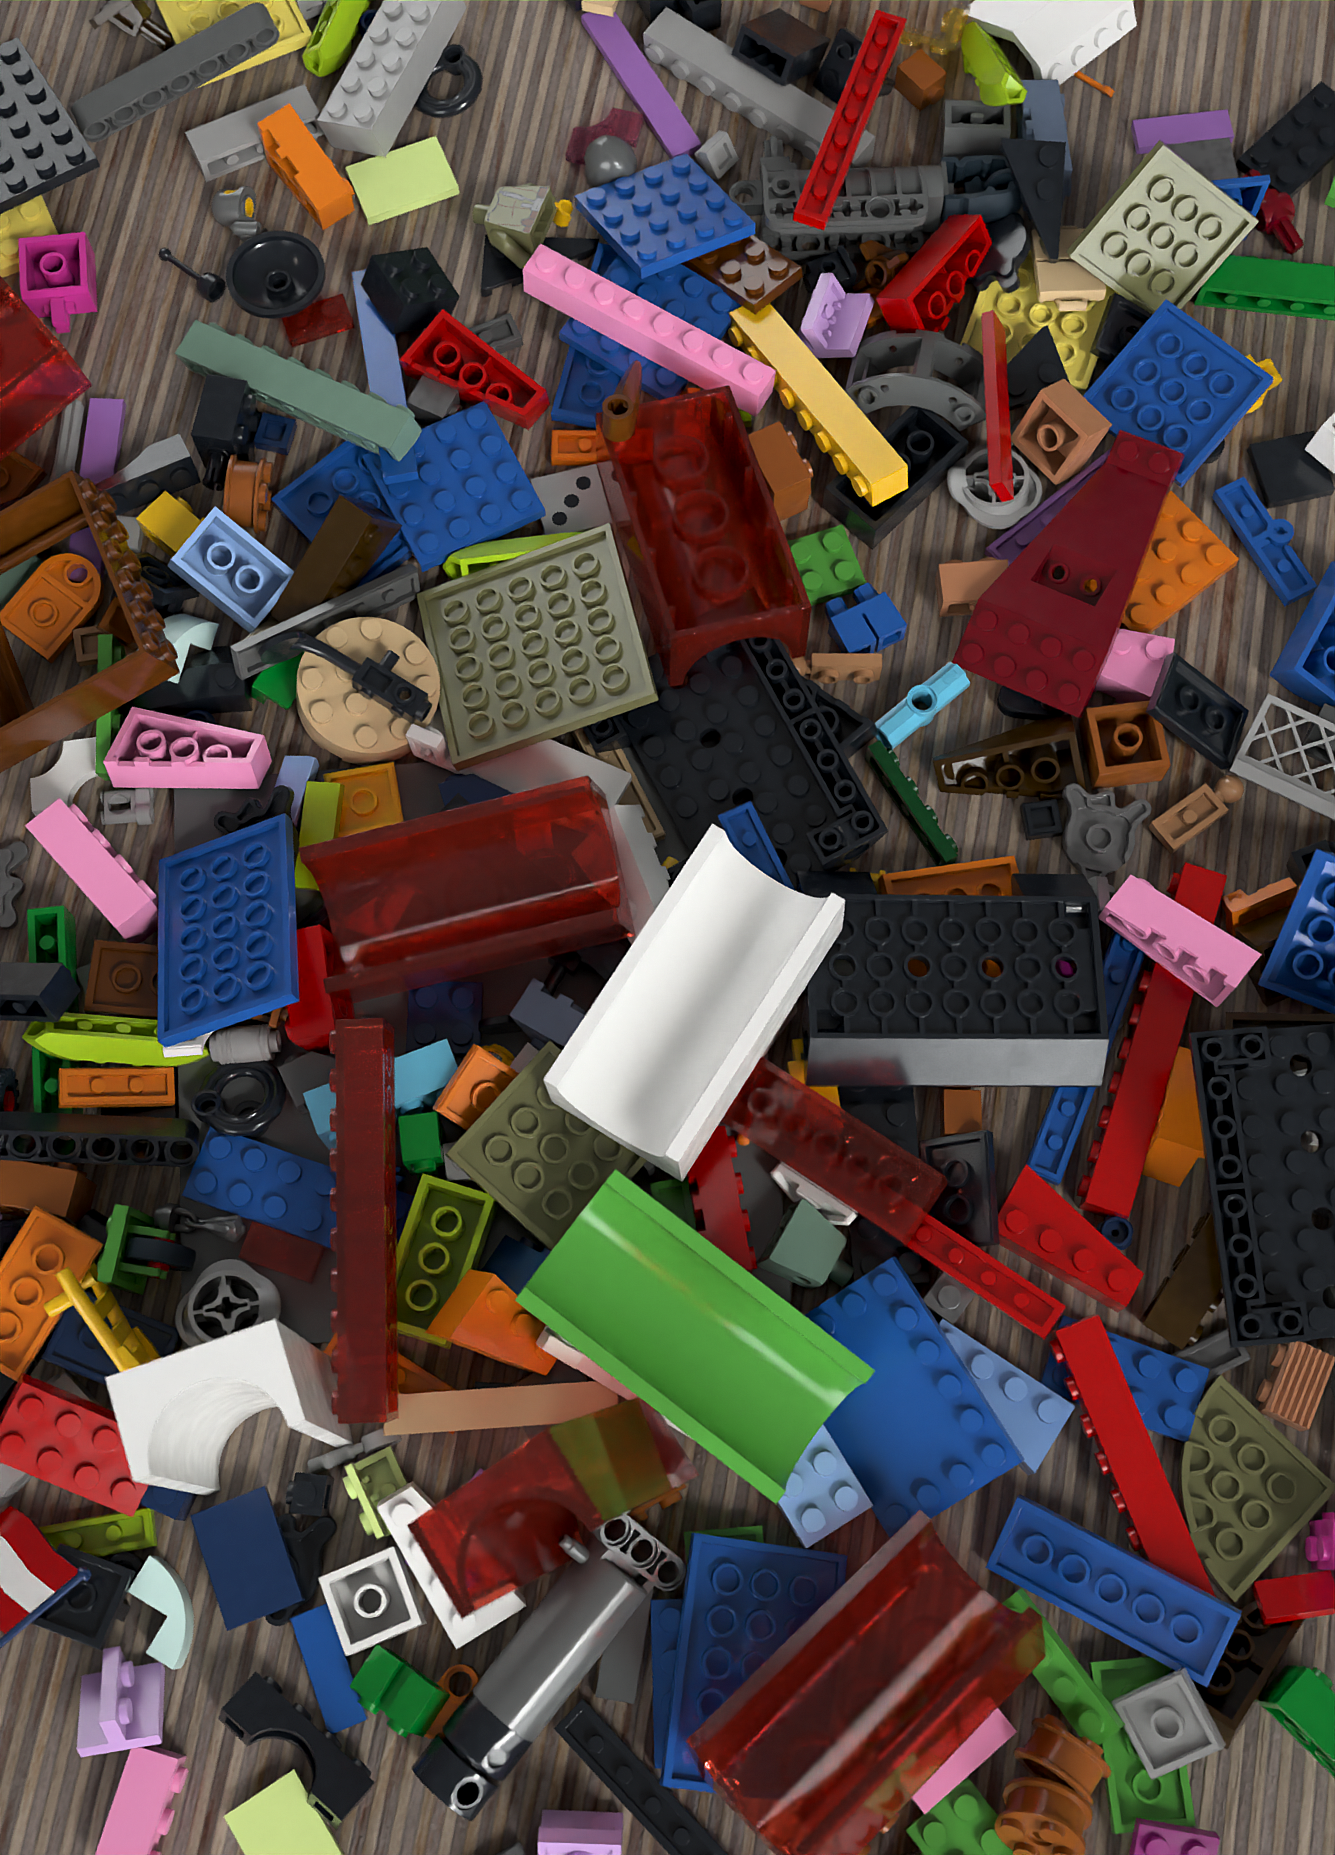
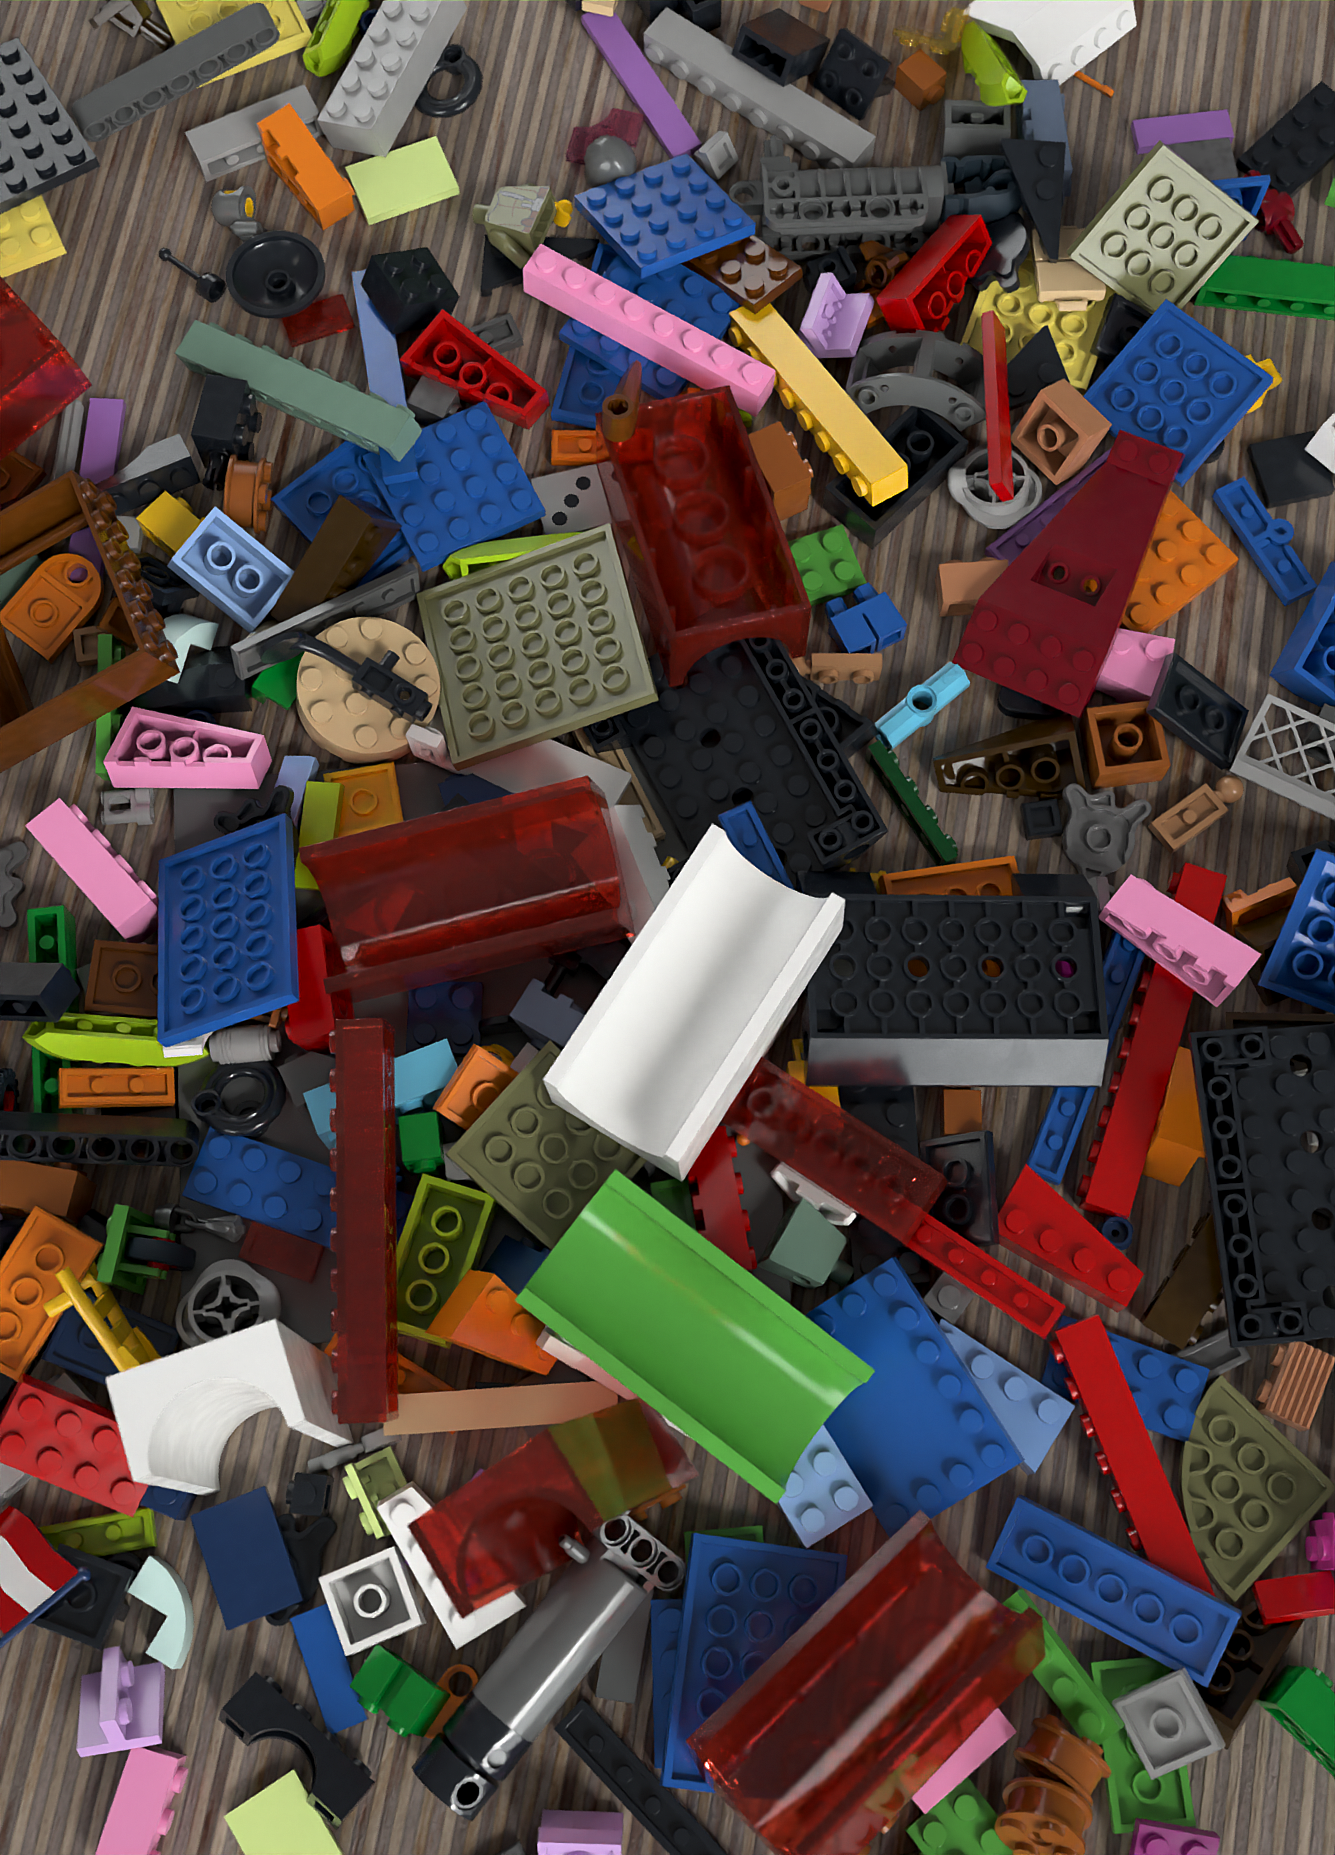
dark pink hinge [18,232,98,334] -> none
white tile [30,737,98,816] -> none
dark blue plate [253,413,298,455] -> none
red plate [792,9,907,231] -> none

